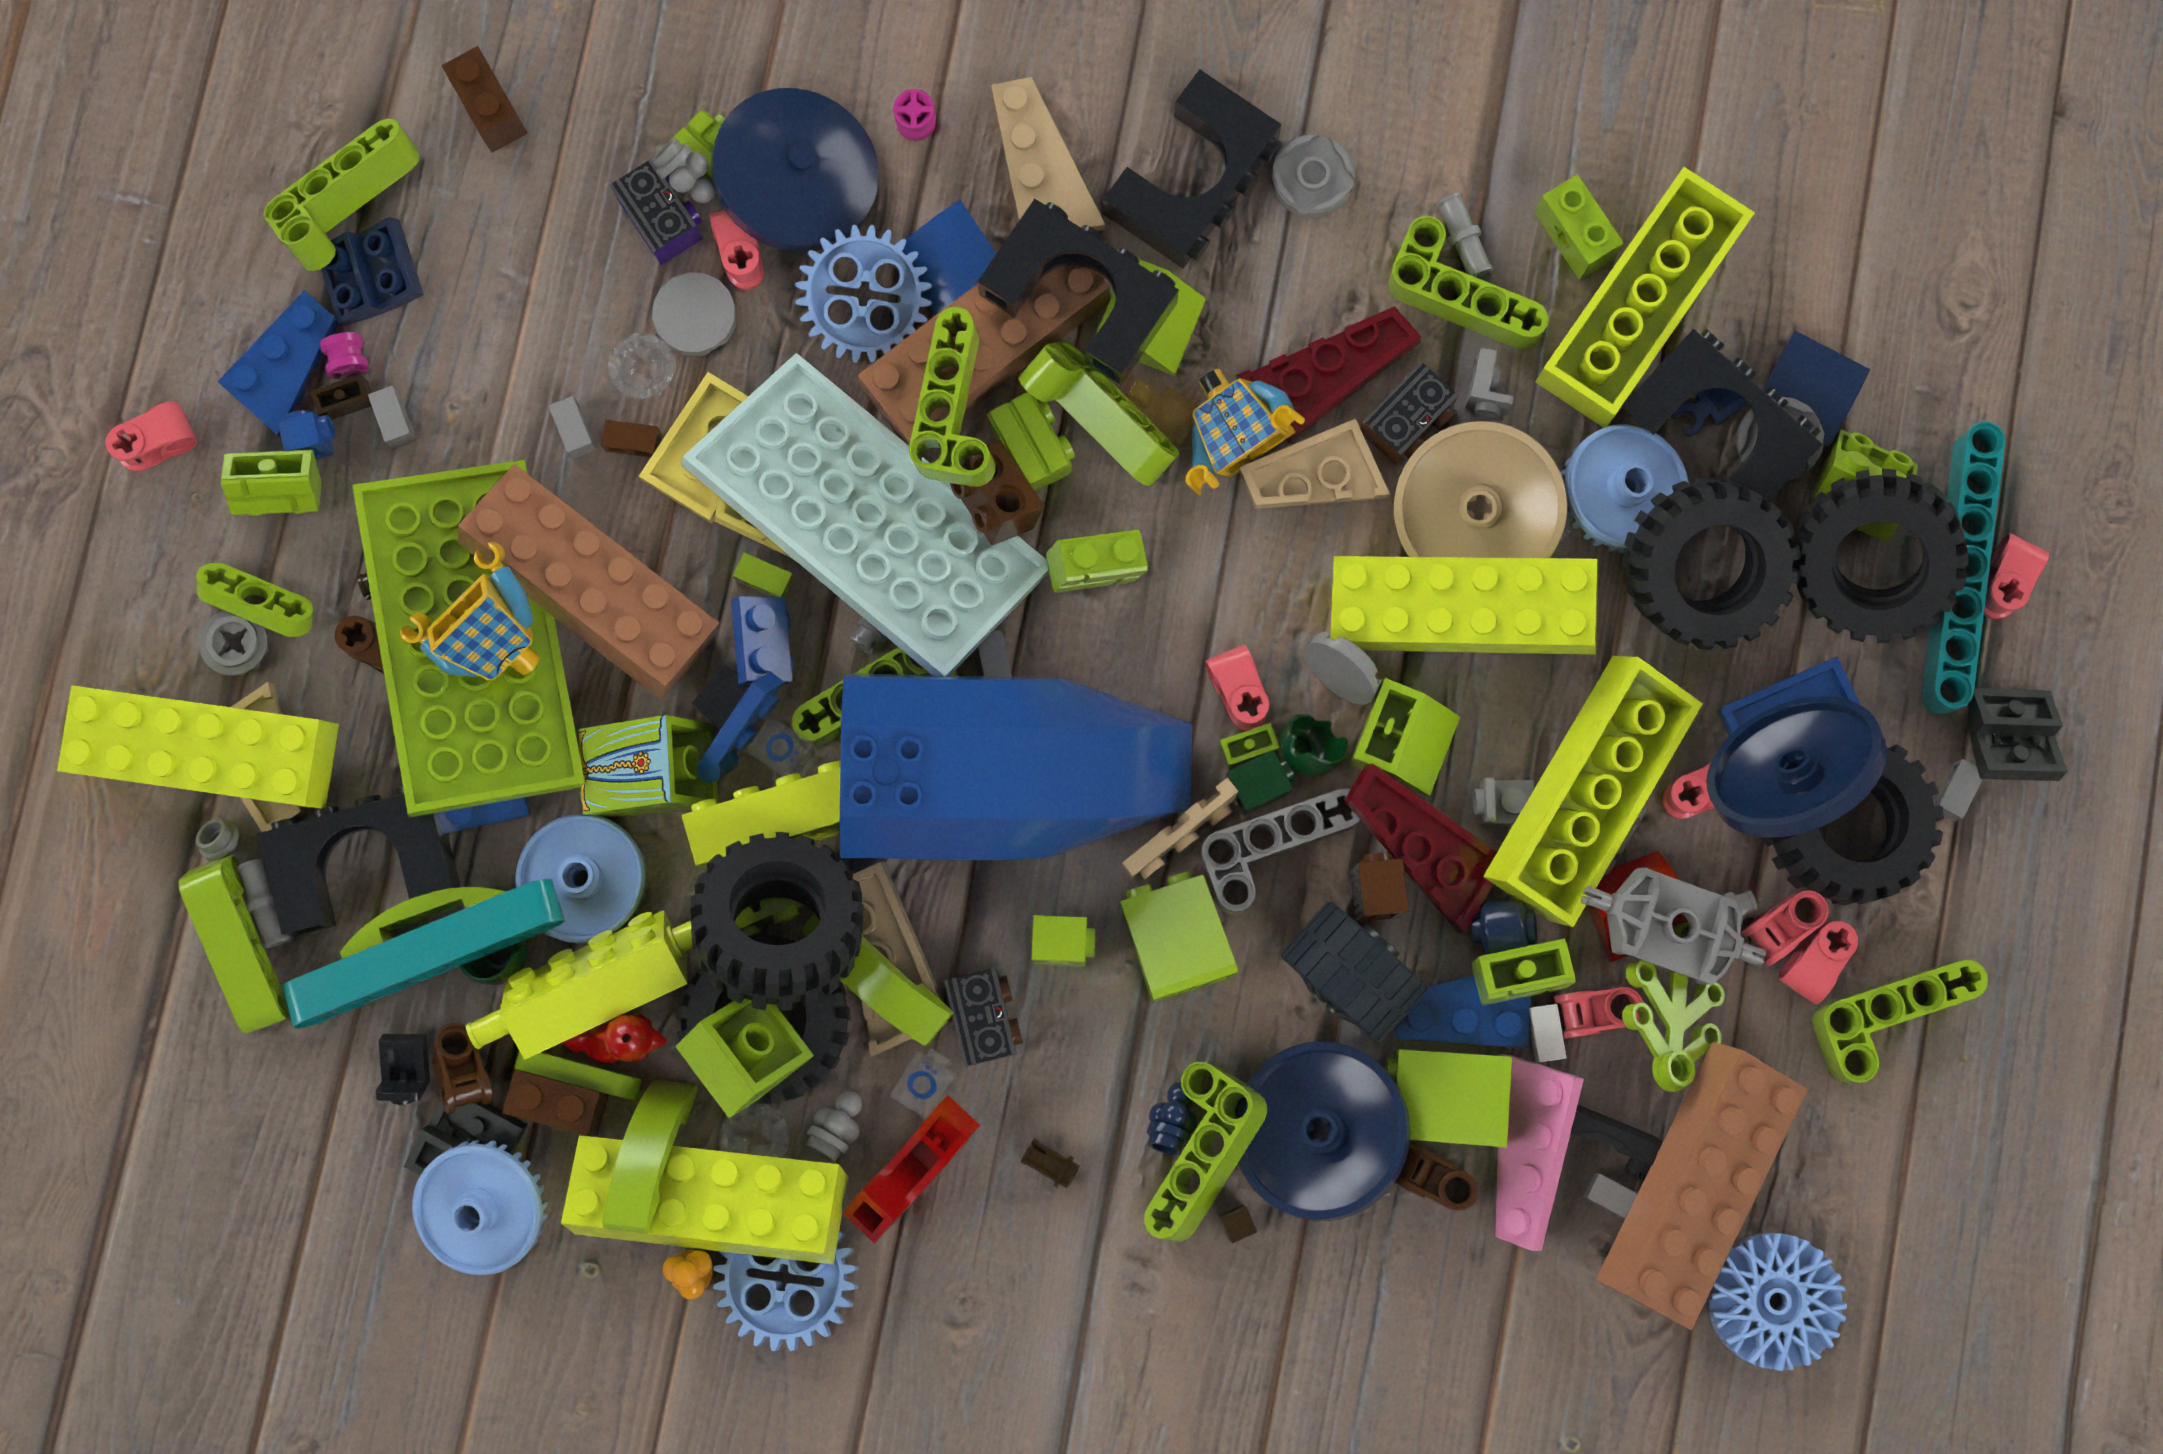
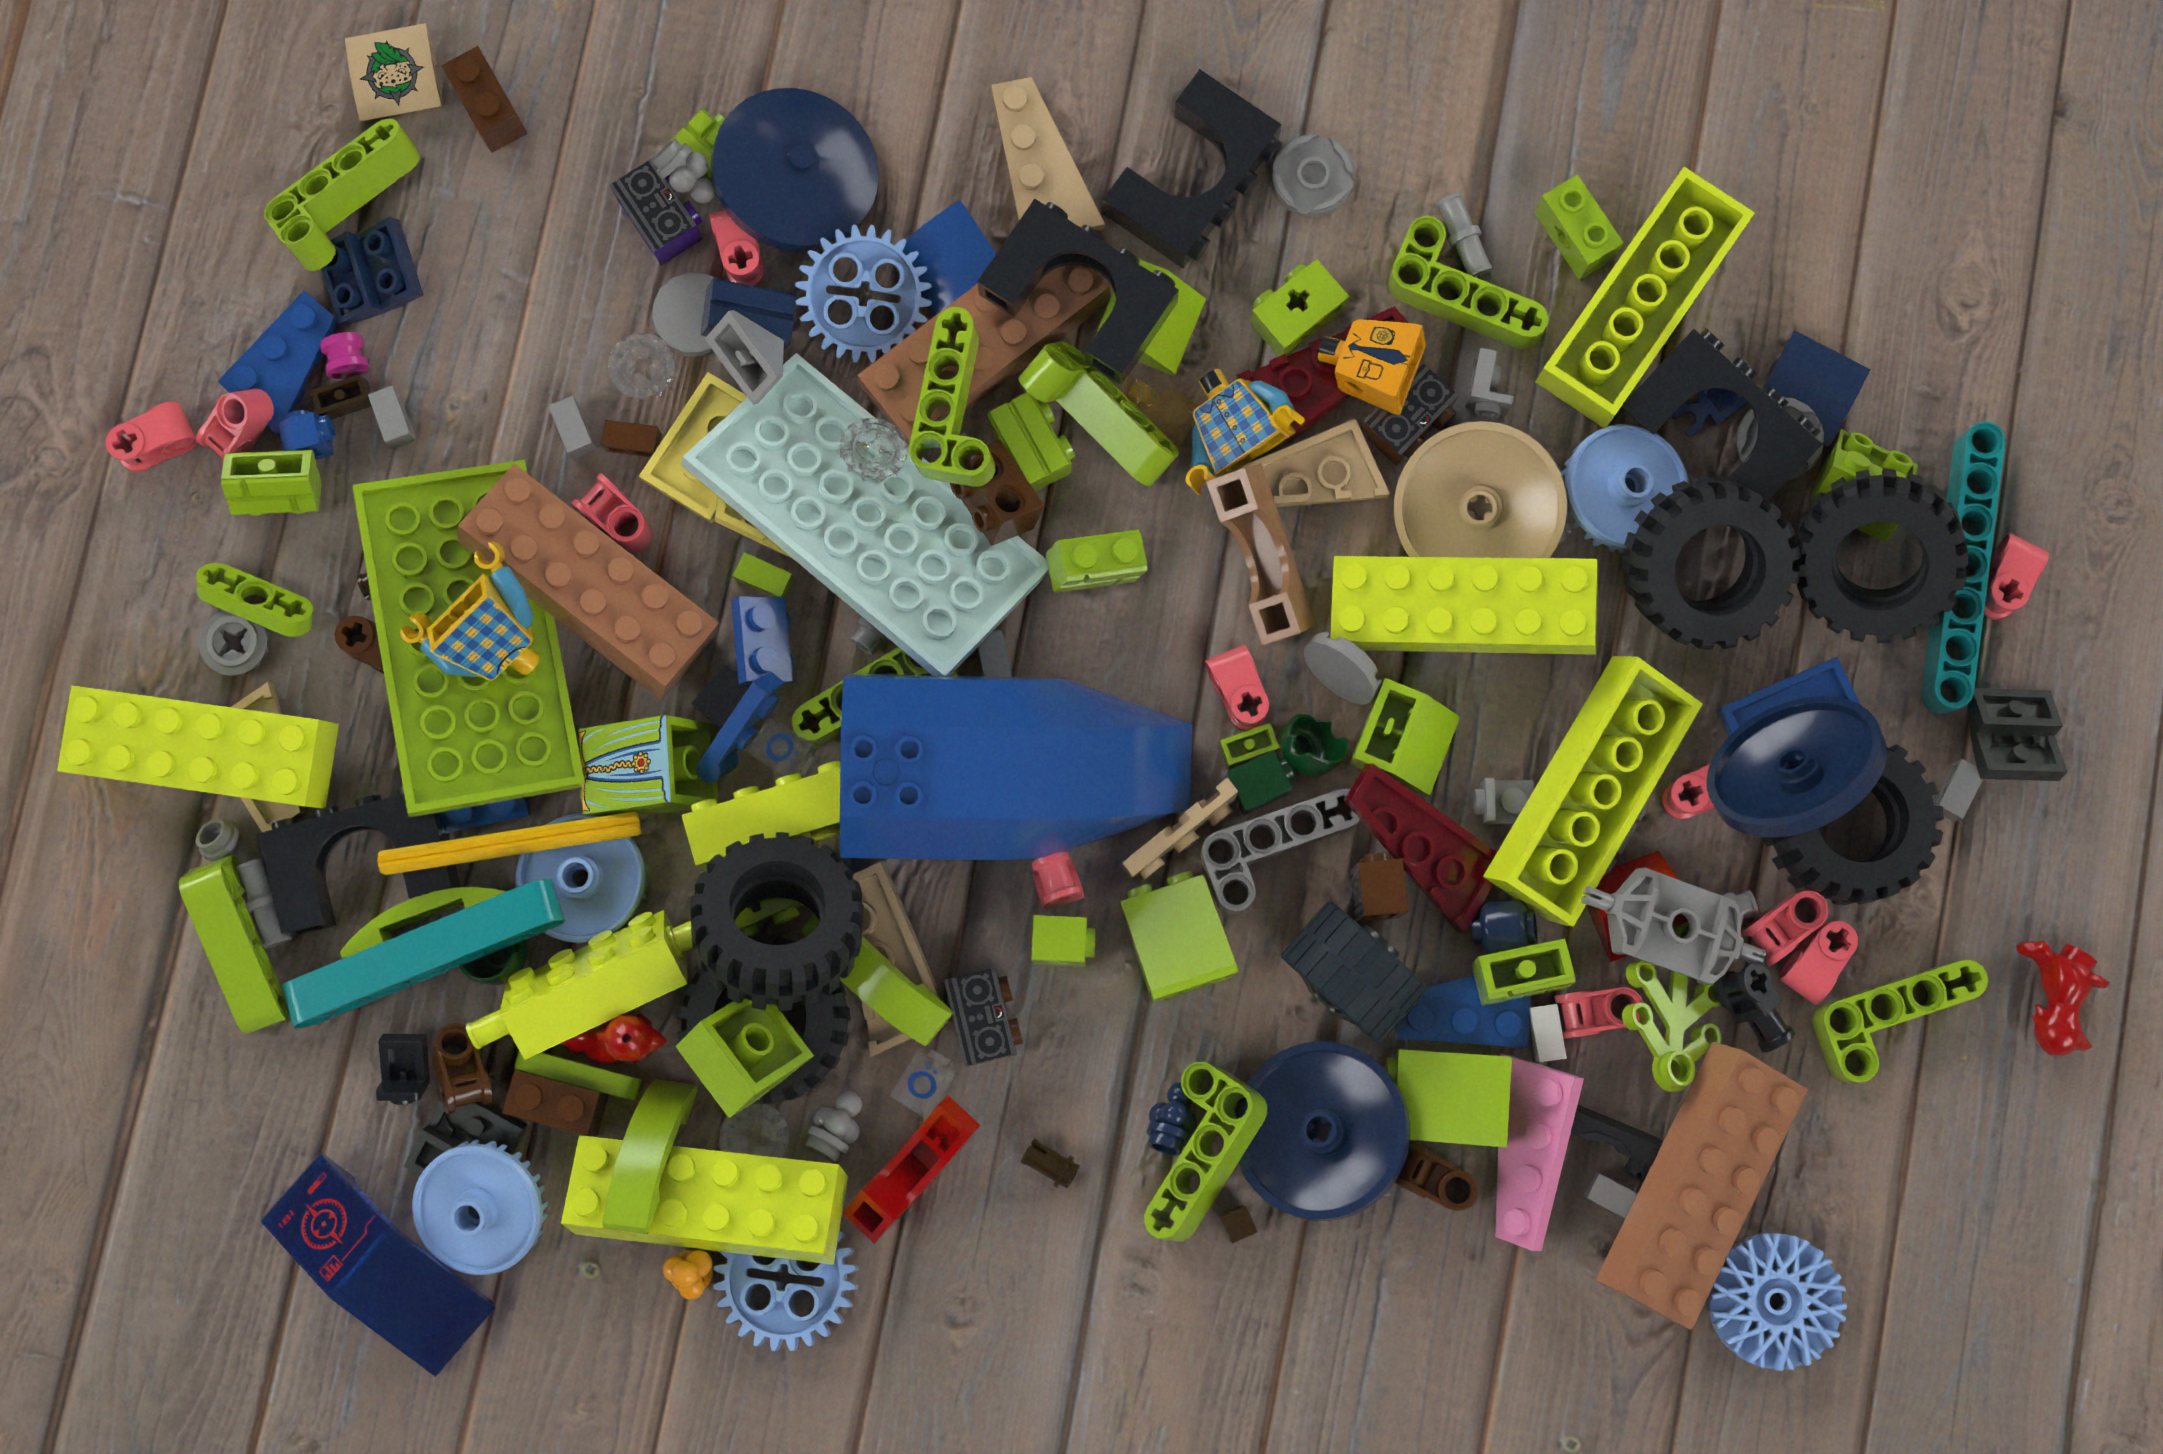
dark pink wheel [893,89,937,141] -> none
none -> coral piece [196,388,274,465]
none -> clear blue windscreen [261,1152,495,1377]
none -> tan slope [345,23,444,122]
none -> yellow axle [377,811,641,875]
none -> coral piece [571,473,653,552]
none -> dark blue brick [700,278,797,350]
none -> light grey slope [705,310,784,405]
none -> clear gear [840,418,908,482]
none -> coral piece [1031,851,1085,911]
none -> medium nougat arch [1206,464,1317,645]
none -> lime brick [1250,259,1350,357]
none -> light orange torso [1318,319,1426,416]
none -> black connector [1713,963,1796,1053]
none -> red animal [2016,941,2110,1057]

